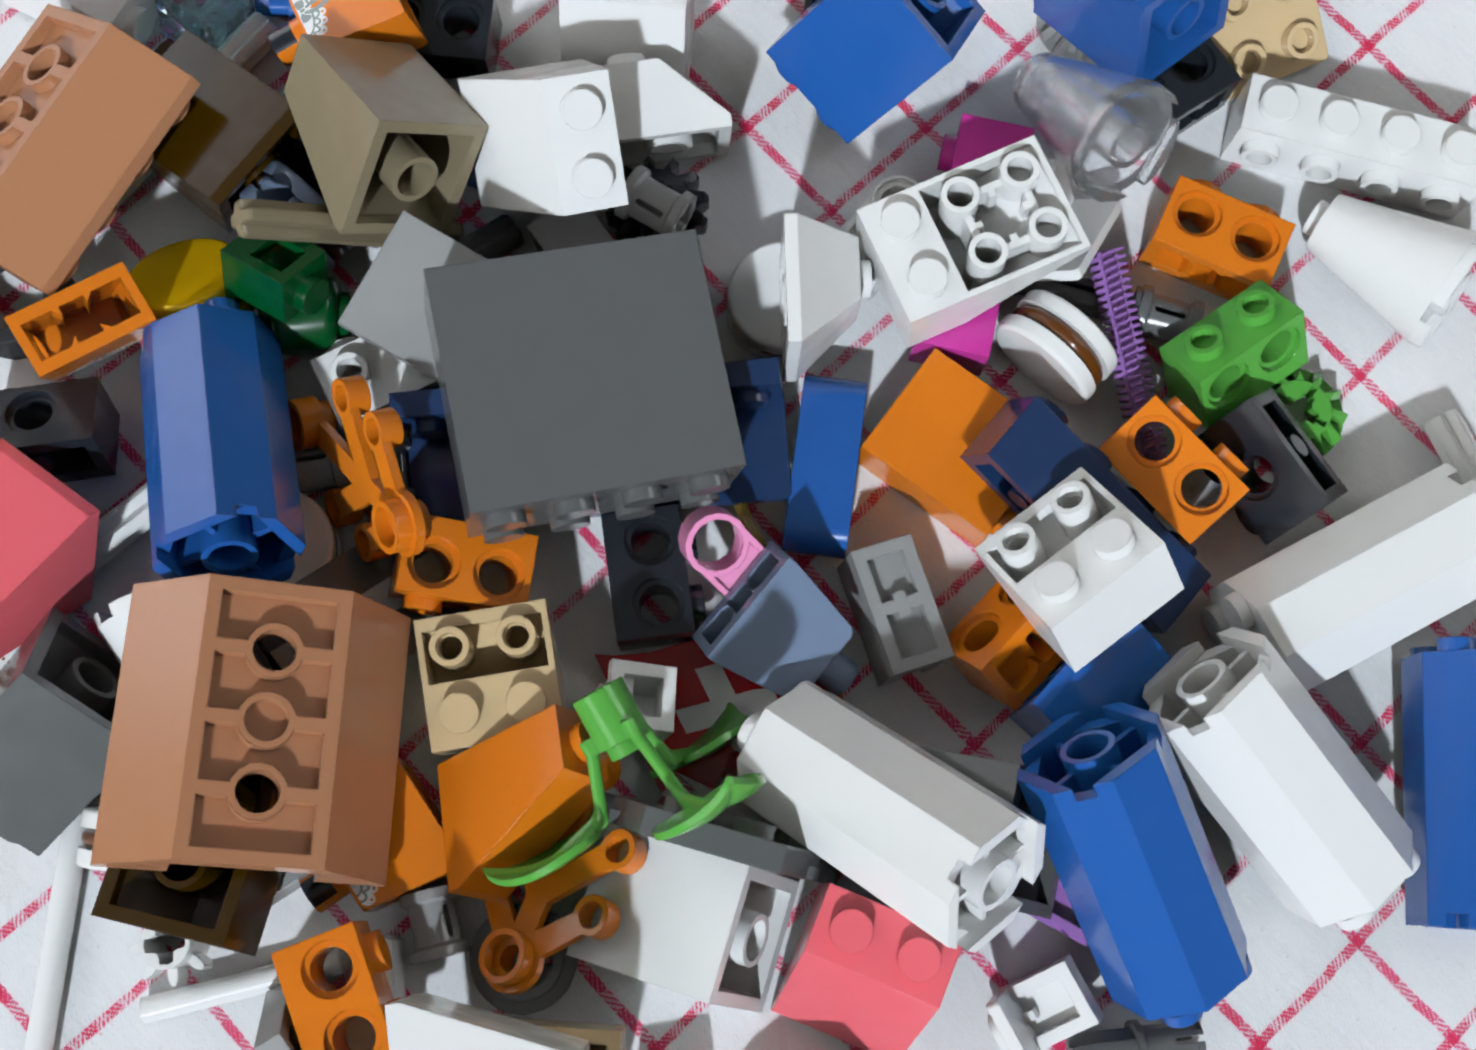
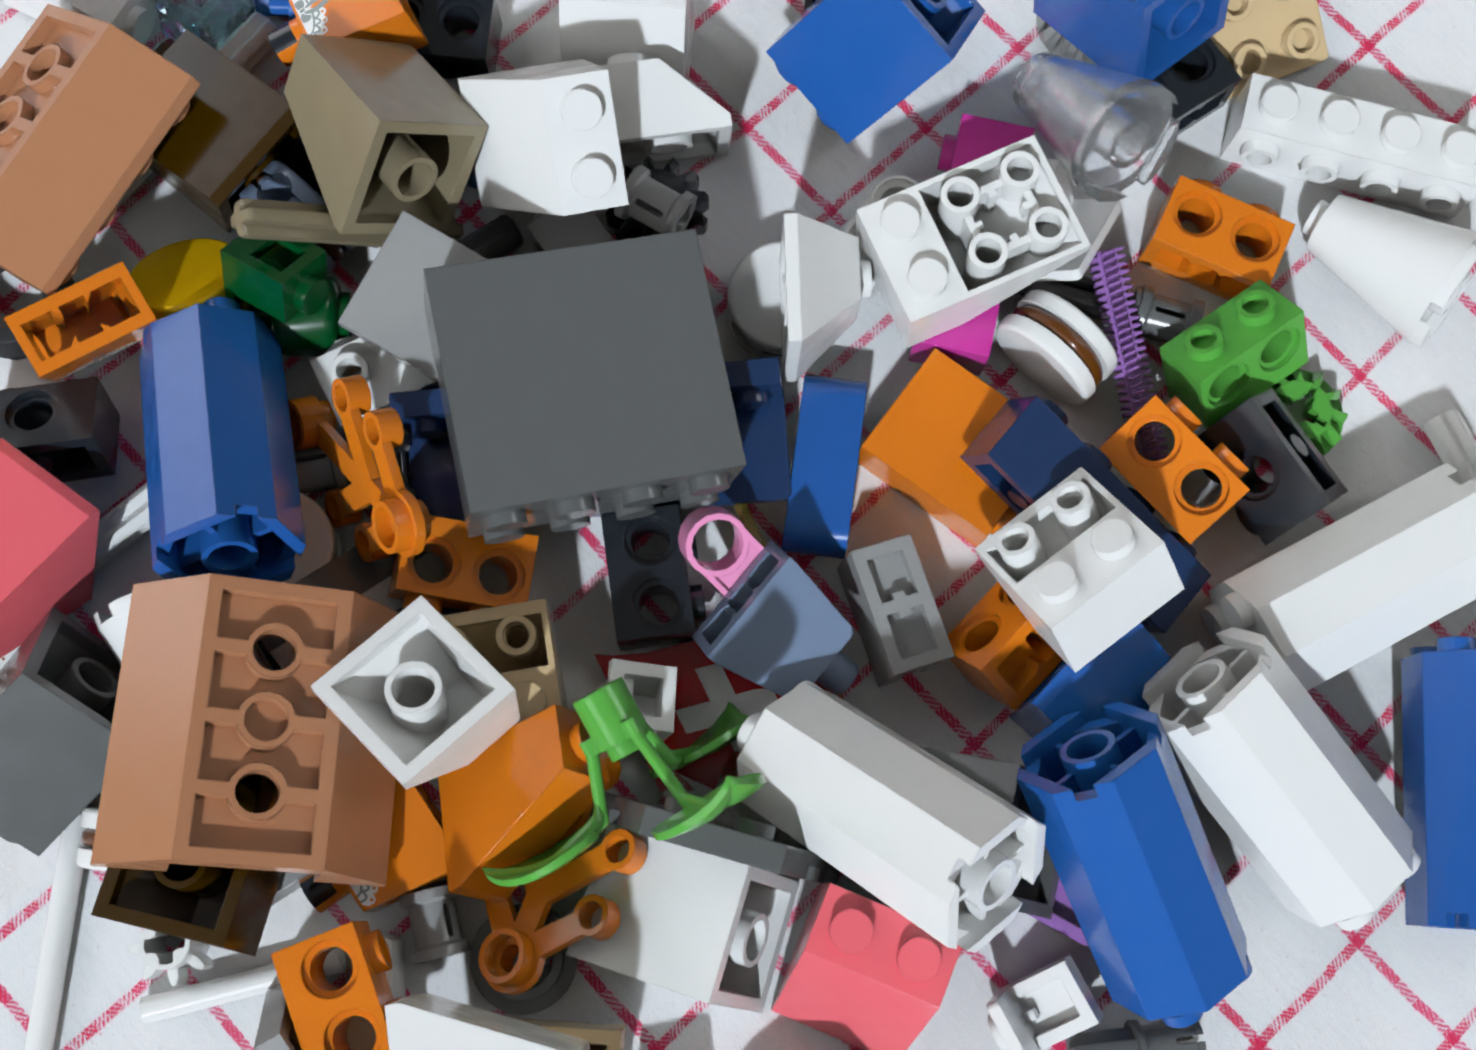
none -> white slope [311,595,520,790]

